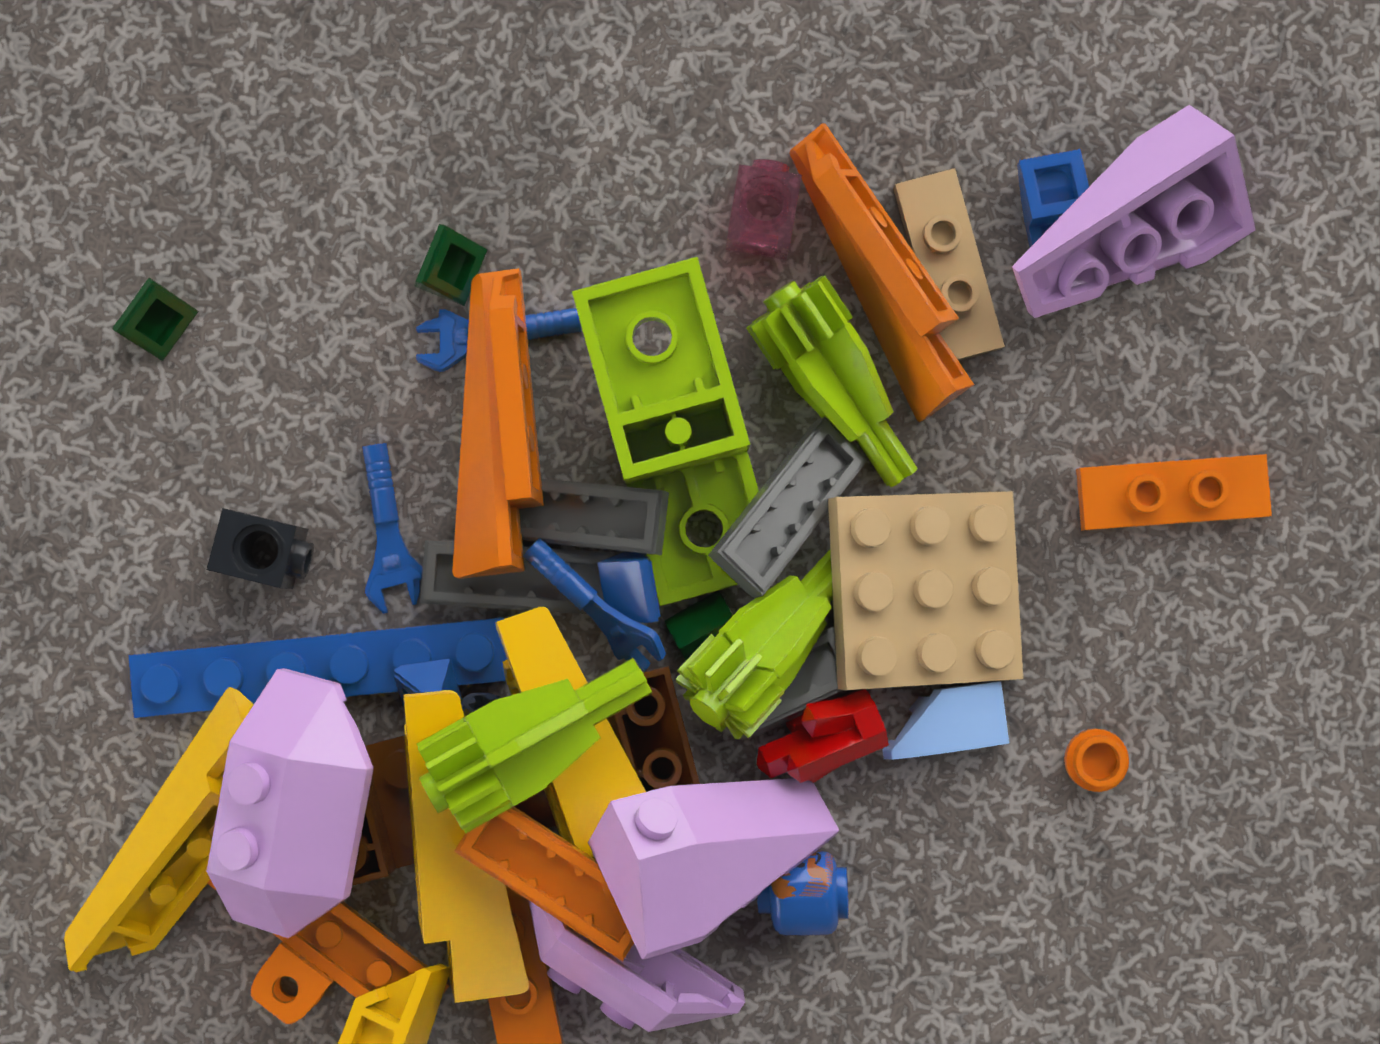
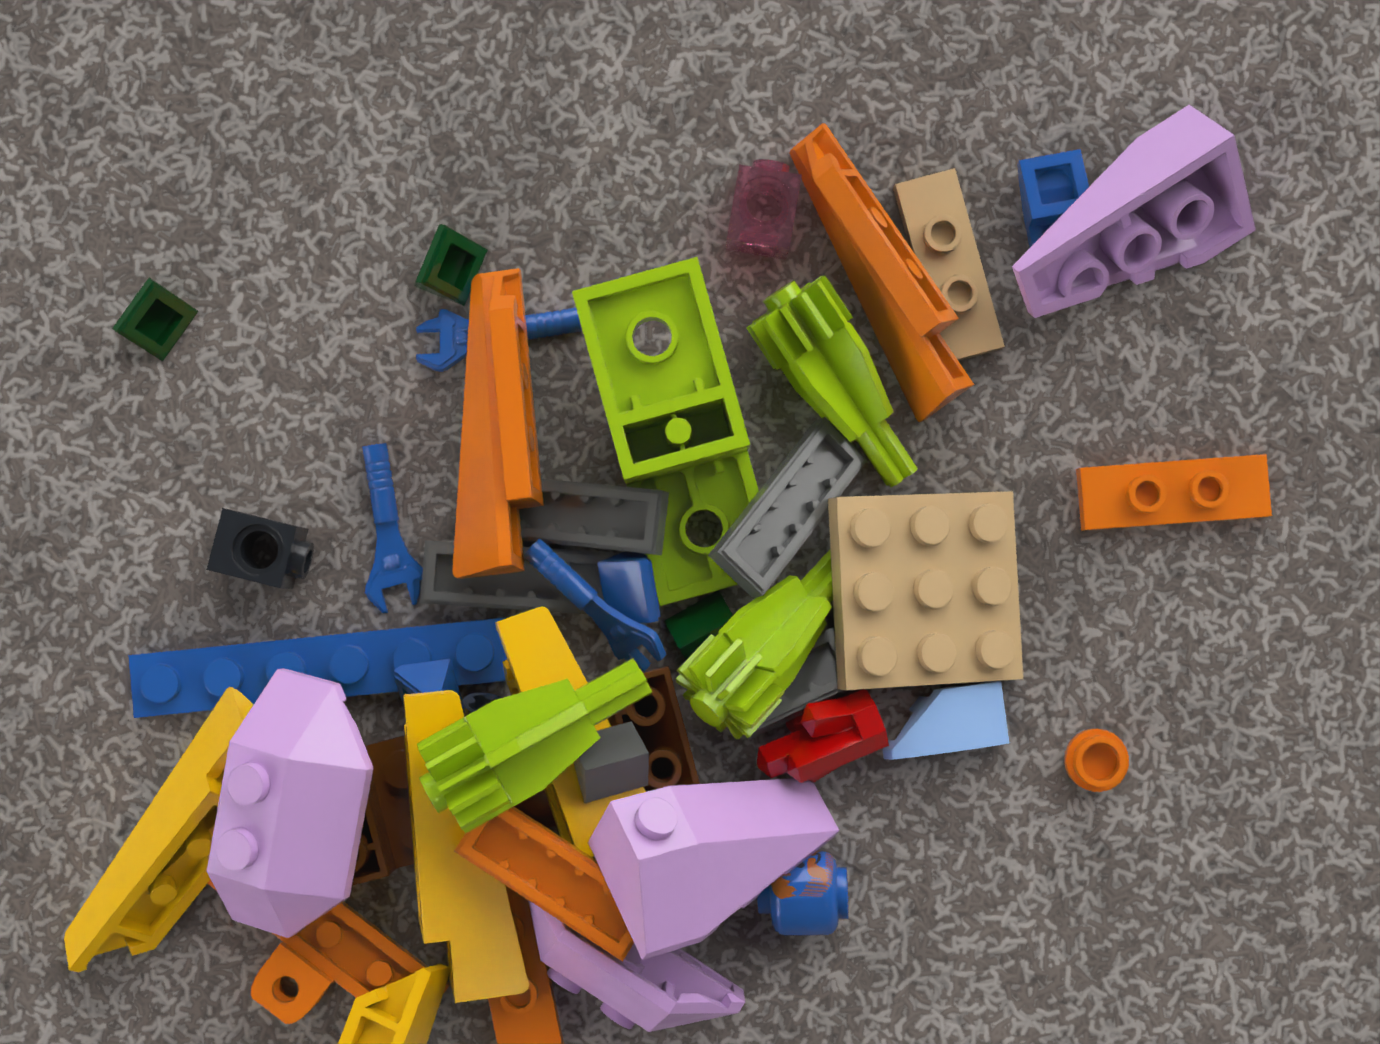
none -> dark grey slope [574,721,649,803]

